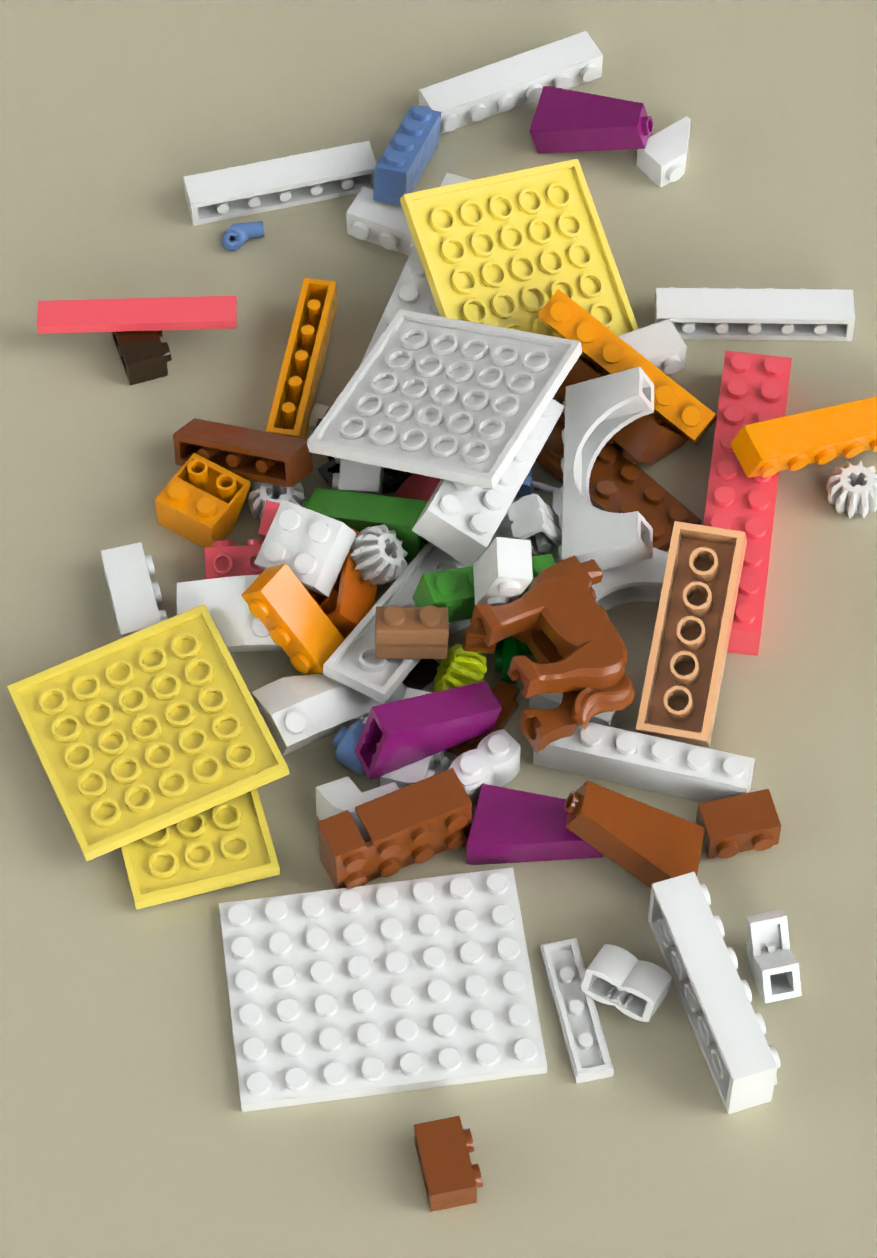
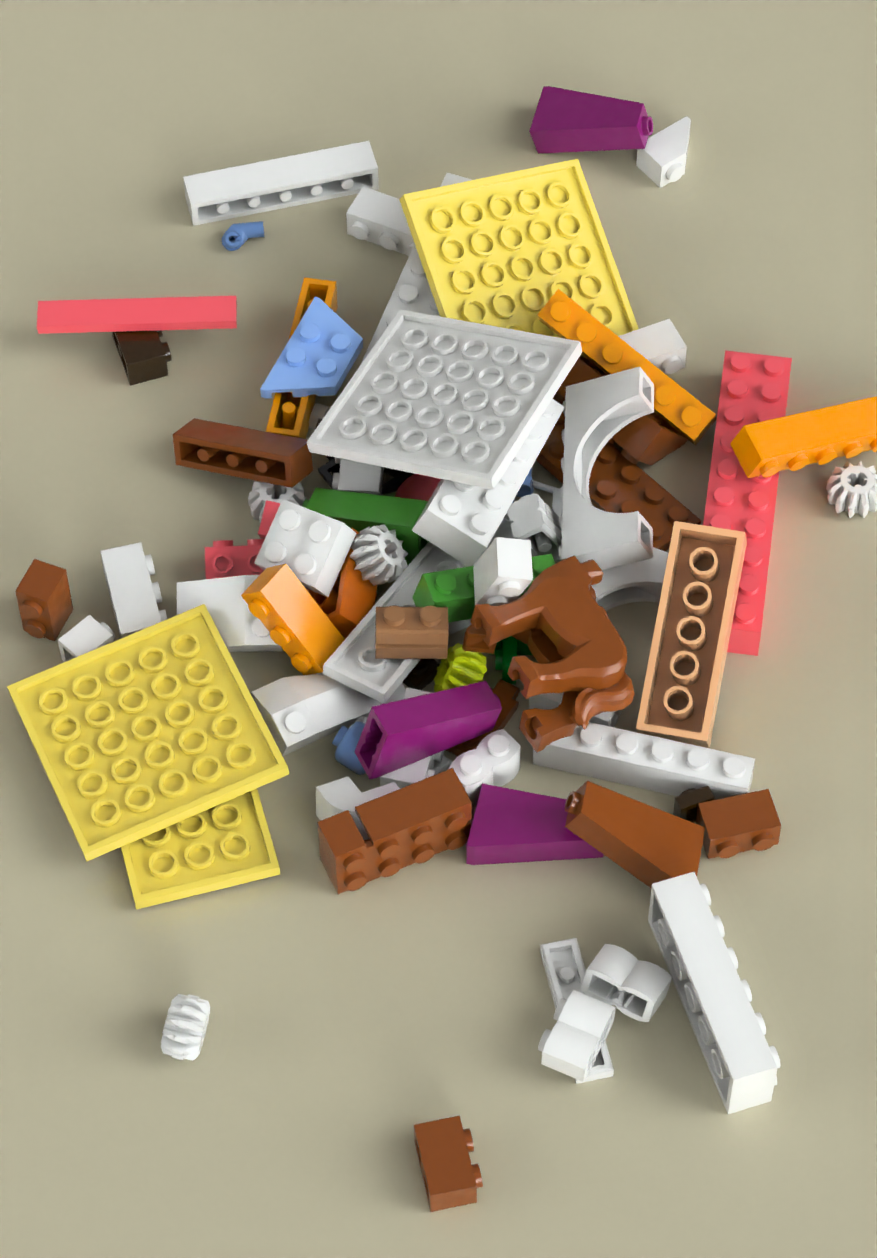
light orange slope [155,453,251,548] -> none
white plate [219,867,547,1112] -> none
medium blue brick [373,106,441,206] -> none
white brick [419,31,603,134] -> none
white brick [654,287,855,341] -> none
white brick [746,909,802,1003] -> none
none -> dark orange brick [15,559,73,641]
none -> white brick [58,615,115,662]
none -> white gear [161,994,210,1061]
none -> light blue wing [260,297,363,399]
none -> white brick [538,990,616,1082]
none -> dark brown plate [673,786,714,823]

